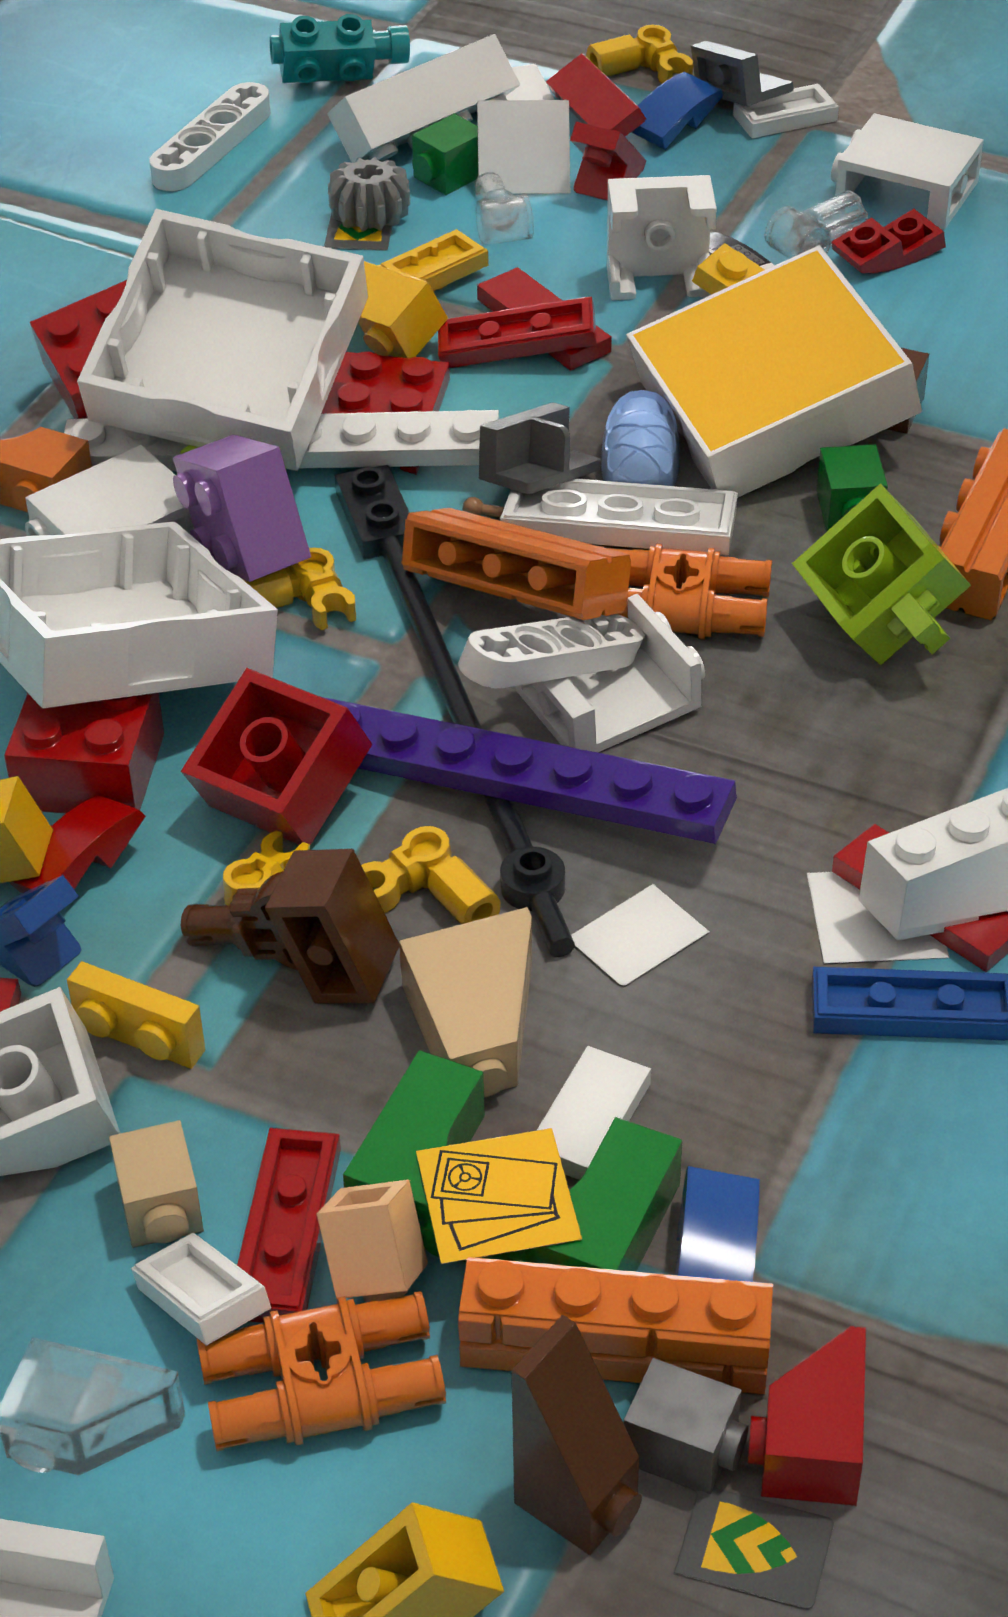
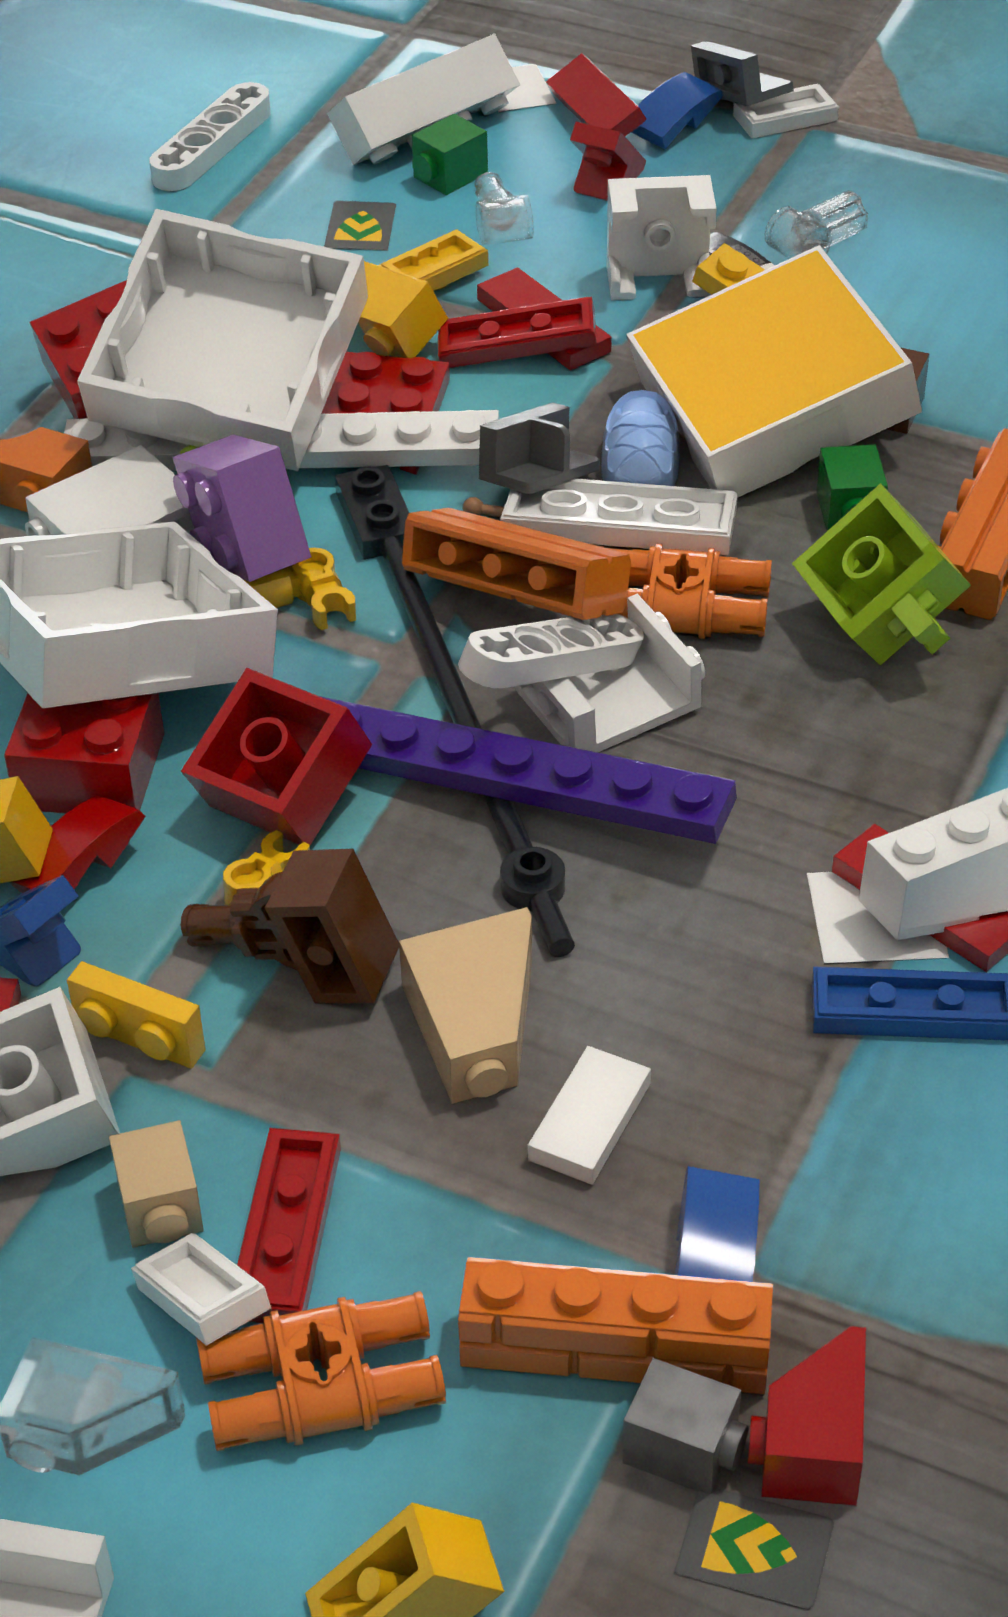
teal brick [270,14,410,83] -> none
light nougat brick [317,1180,428,1303] -> none
light grey gear [328,157,410,231] -> none
green arch [343,1050,683,1272] -> none
yellow bar [361,826,501,924] -> none
yellow sticker [416,1128,582,1264] -> none
white sticker [477,100,570,194] -> none
reddish brown slope [511,1314,642,1555] -> none
white sticker [571,884,710,986] -> none
yellow bar [586,25,693,84] -> none
white panel [831,113,984,230] -> none
red slope [831,209,946,273] -> none

